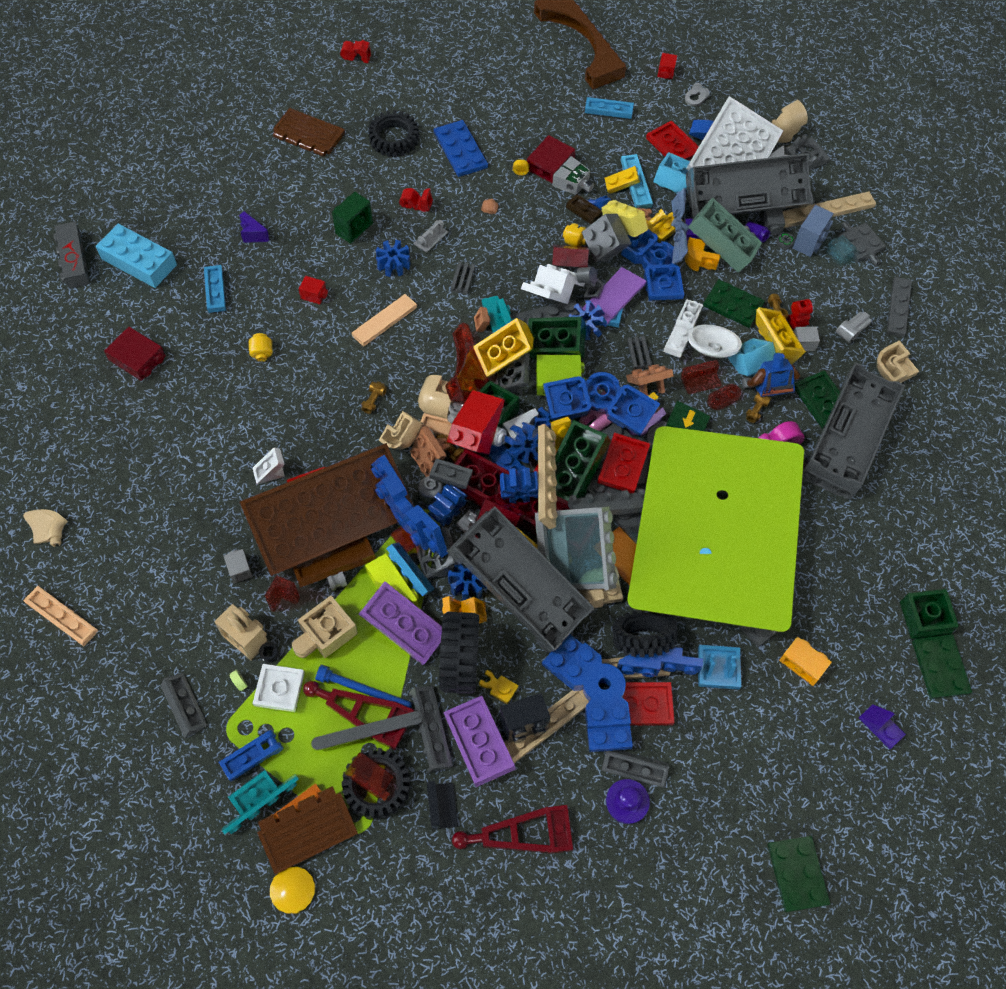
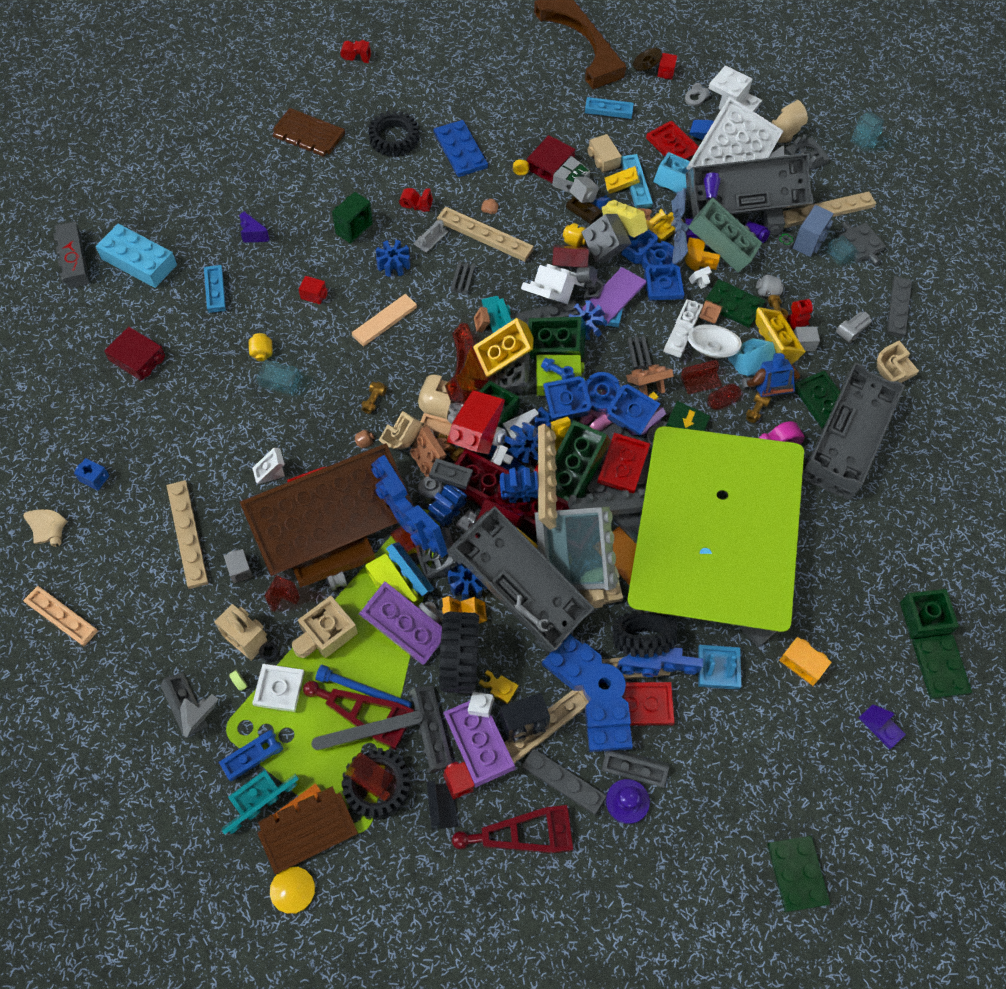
none -> blue brick [74,458,109,491]
none -> tan plate [166,480,209,589]
none -> light grey slope [180,694,218,737]
none -> clear light blue brick [256,360,301,396]
none -> nougat piece [355,430,375,448]
none -> light grey piece [419,602,443,623]
none -> tan plate [437,206,534,262]
none -> red brick [443,762,475,800]
none -> white plate [468,692,494,718]
none -> white tile [491,445,513,466]
none -> light grey piece [514,595,548,633]
none -> dark grey plate [522,748,606,816]
none -> blue bar [541,358,575,380]
none -> light grey brick [570,177,599,203]
none -> tan brick [588,134,622,173]
none -> dark brown dish [633,48,662,71]
none -> white tile [689,266,712,289]
none -> nougat plate [699,300,723,324]
none -> dark purple cone [704,173,721,200]
none -> white bracket [708,66,762,112]
none -> light grey head [756,275,784,298]
none -> clear light blue brick [850,110,884,152]

